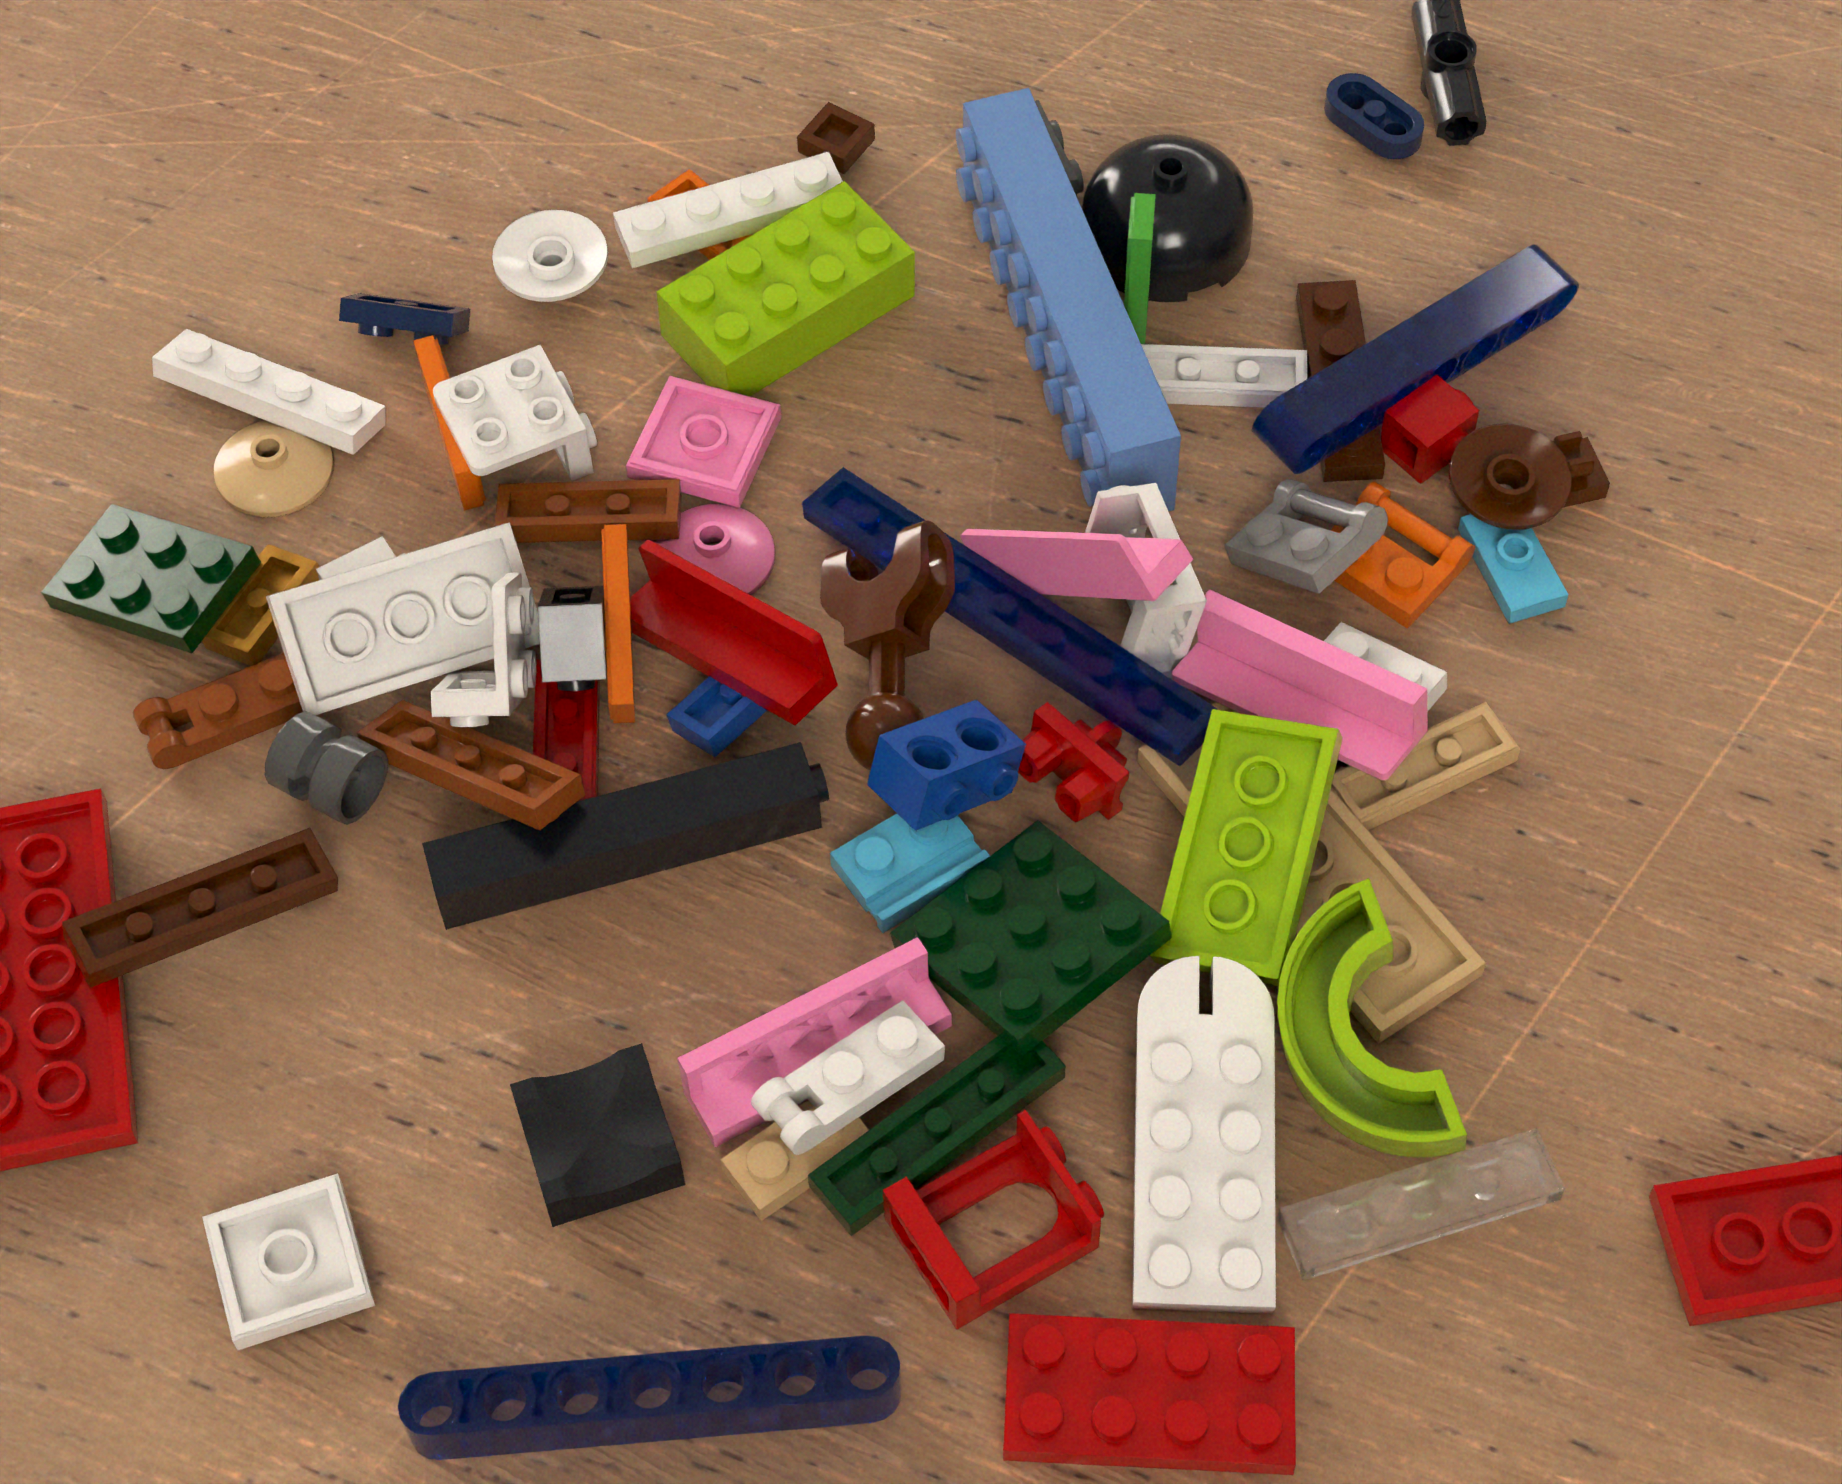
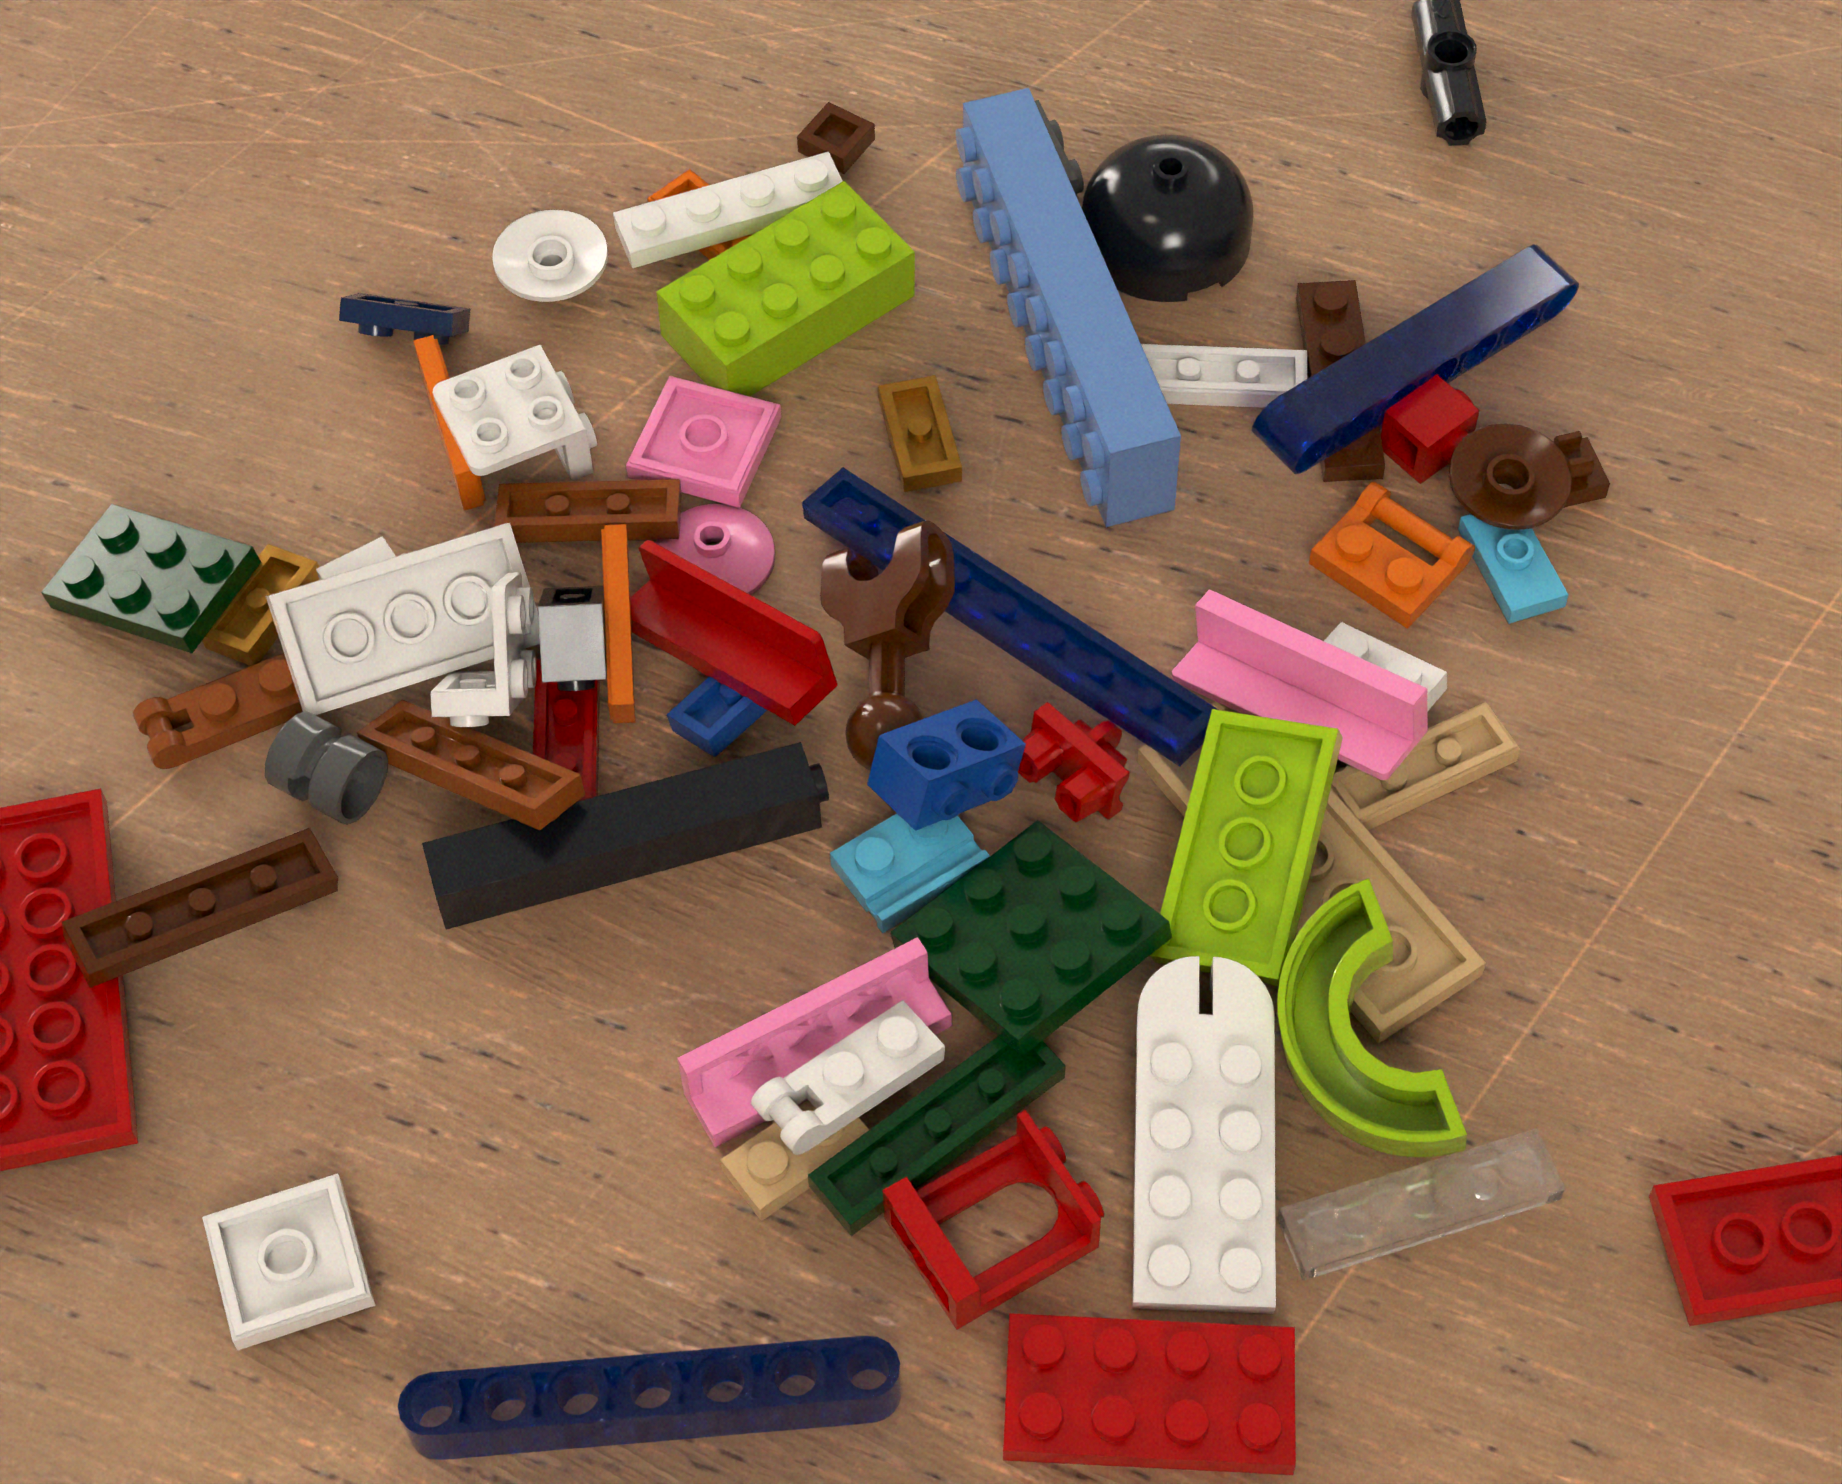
white plate [152,329,386,455] -> none
tan dish [214,420,334,518] -> none
black brick [510,1043,685,1227] -> none
bright pink panel [960,529,1193,601] -> none
white panel [1085,483,1207,686] -> none
bright green tile [1124,193,1156,344] -> none
light grey plate [1224,479,1388,594] -> none
dark blue plate [1324,73,1424,159] -> none
none -> pearl gold plate [878,375,962,492]

